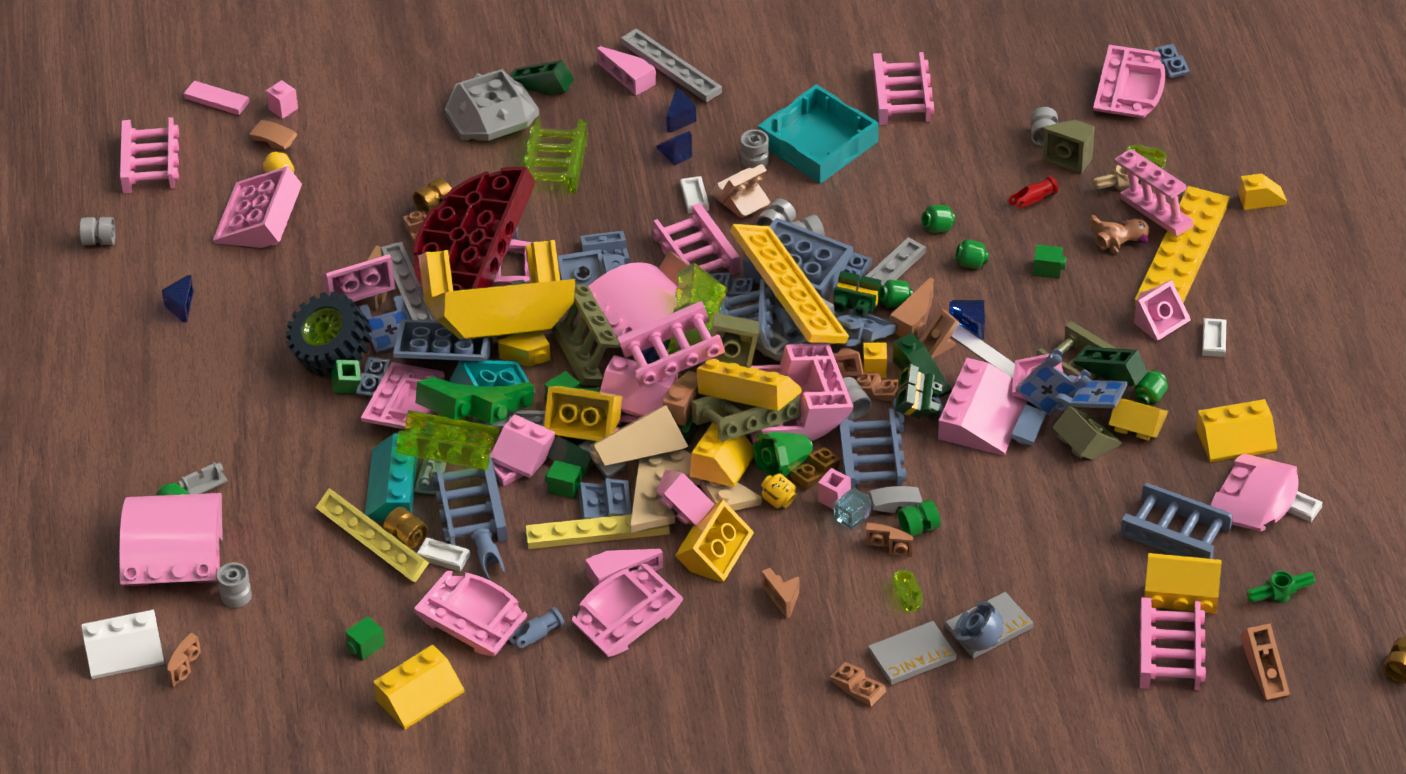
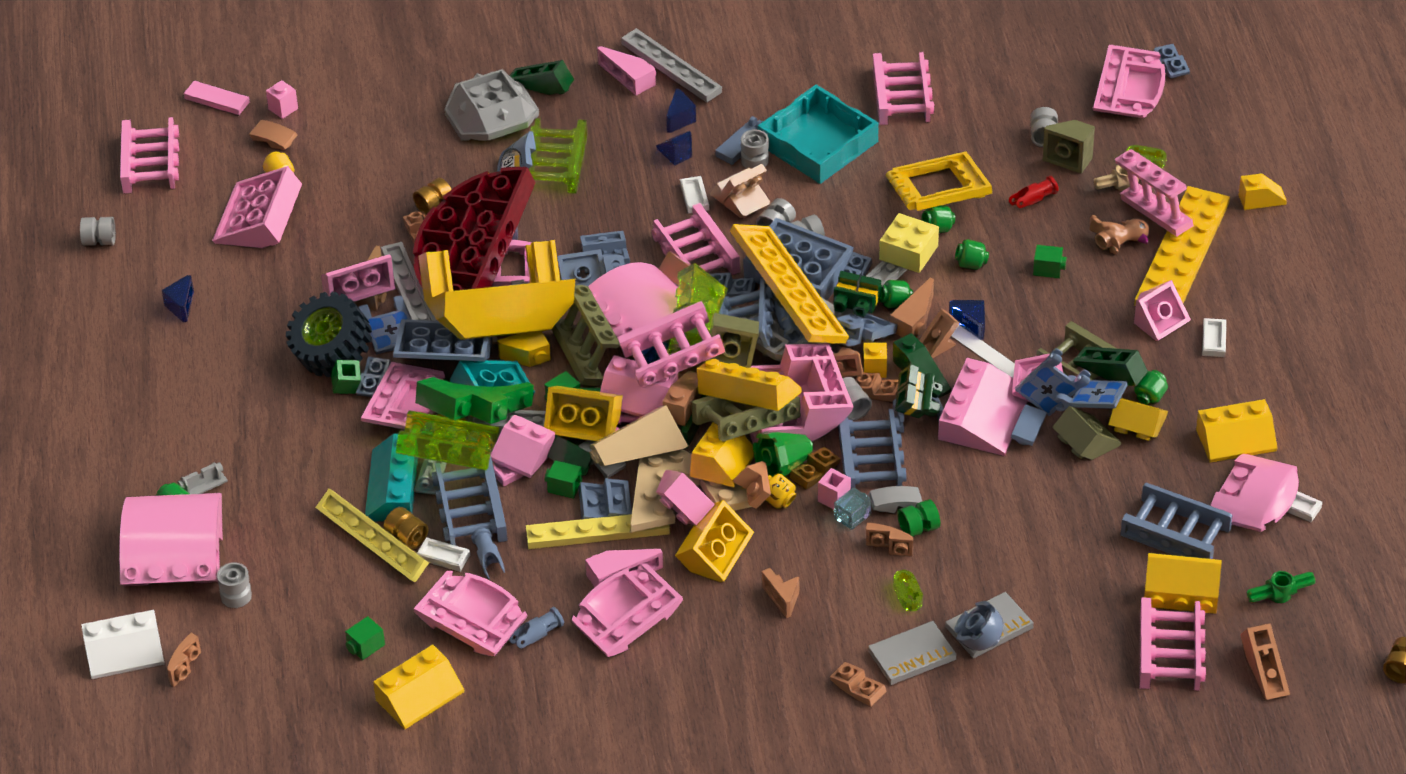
none -> sand blue slope [497,131,536,171]
none -> sand blue hinge [715,116,763,165]
none -> nougat slope [733,461,771,509]
none -> light yellow brick [879,213,939,273]
none -> yellow hinge [886,152,993,211]

